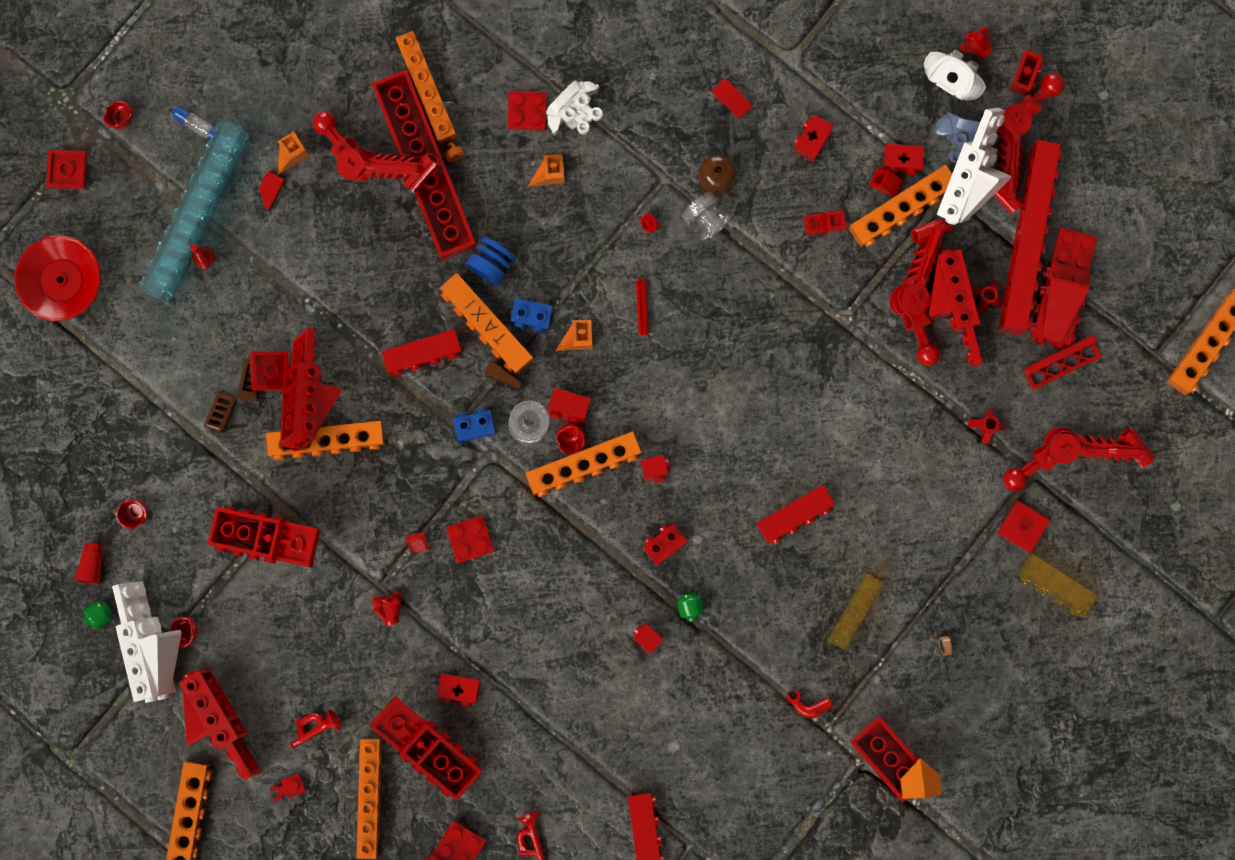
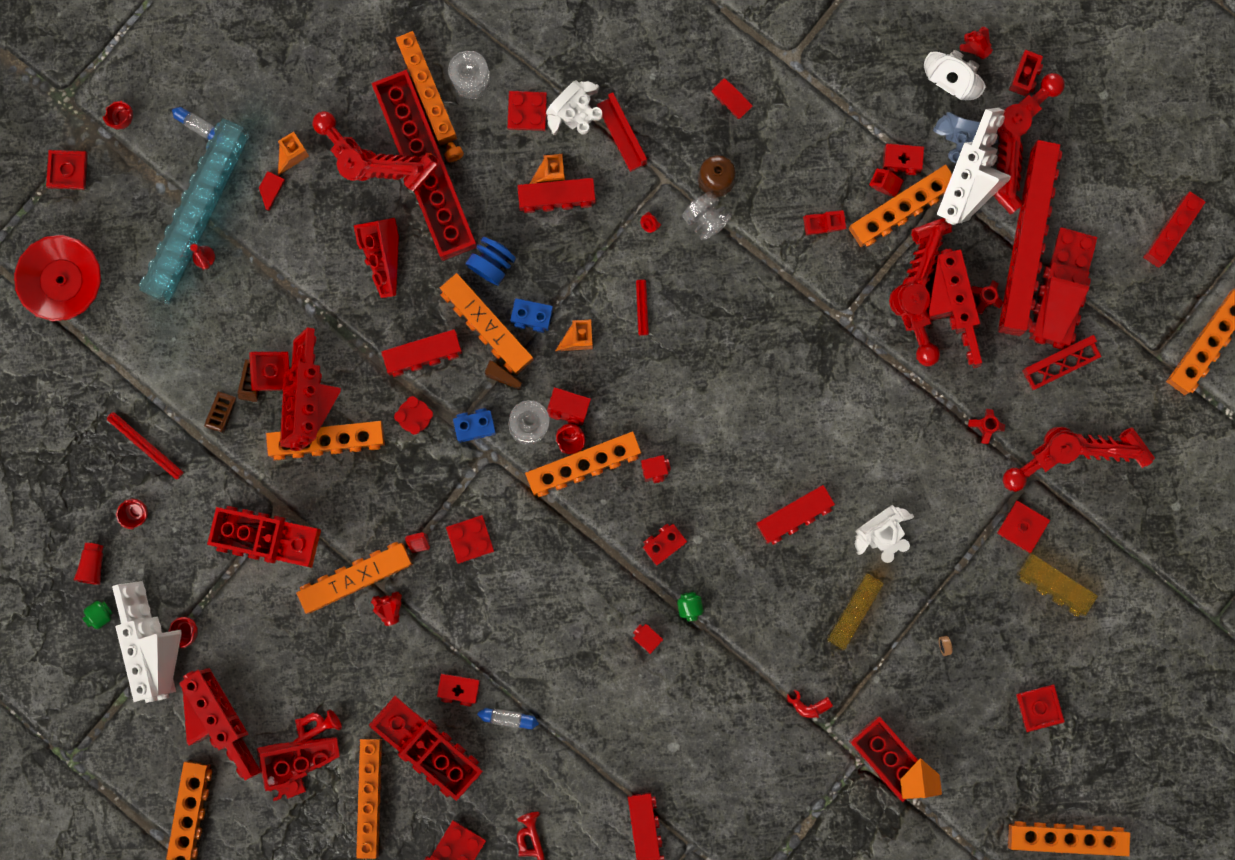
red brick [793,115,834,162] -> none
none -> red axle [107,412,183,479]
none -> red wedge [257,737,340,791]
none -> orange brick [296,542,413,614]
none -> red wedge [353,218,399,298]
none -> red piece [394,396,433,435]
none -> clear wheel [448,51,492,99]
none -> piece [477,708,539,730]
none -> red brick [517,178,596,213]
none -> red fence [596,93,647,172]
none -> white piece [854,505,914,563]
none -> orange brick [1008,821,1130,856]
none -> red plate [1016,684,1065,732]
none -> red brick [1143,191,1205,268]

